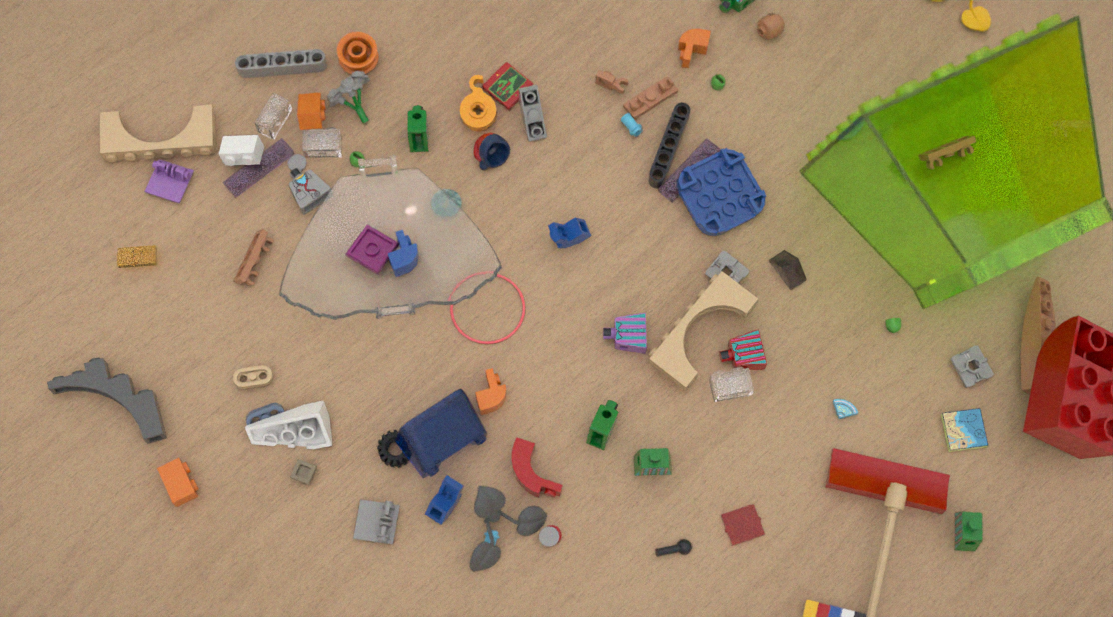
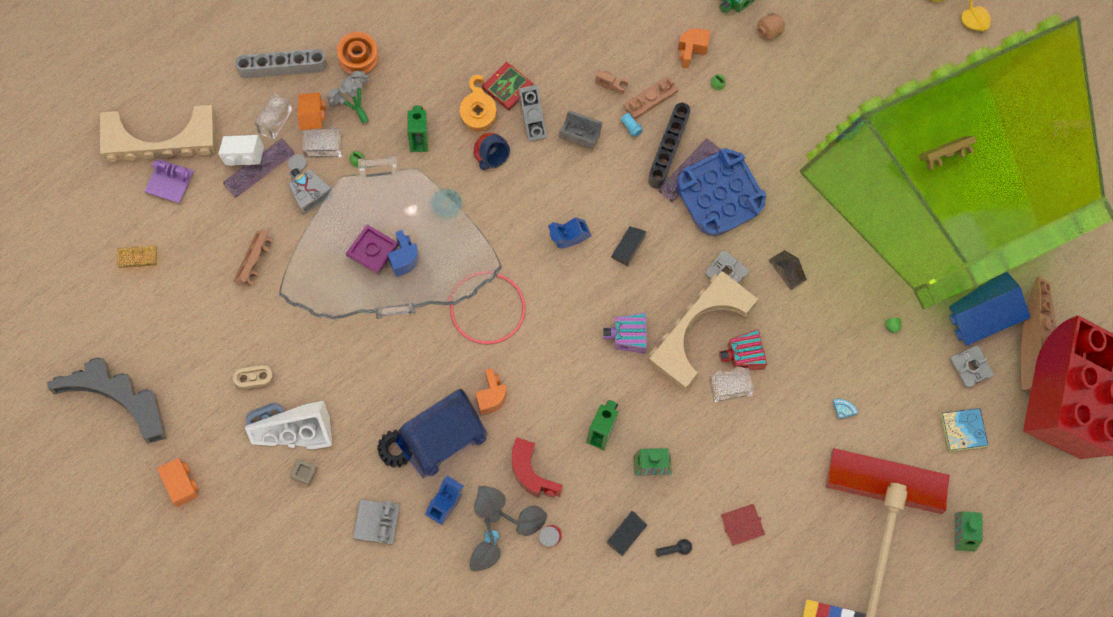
none -> flat silver bracket [559,111,603,149]
none -> black slope [607,511,647,556]
none -> black slope [611,226,646,266]
none -> blue slope [948,270,1031,346]

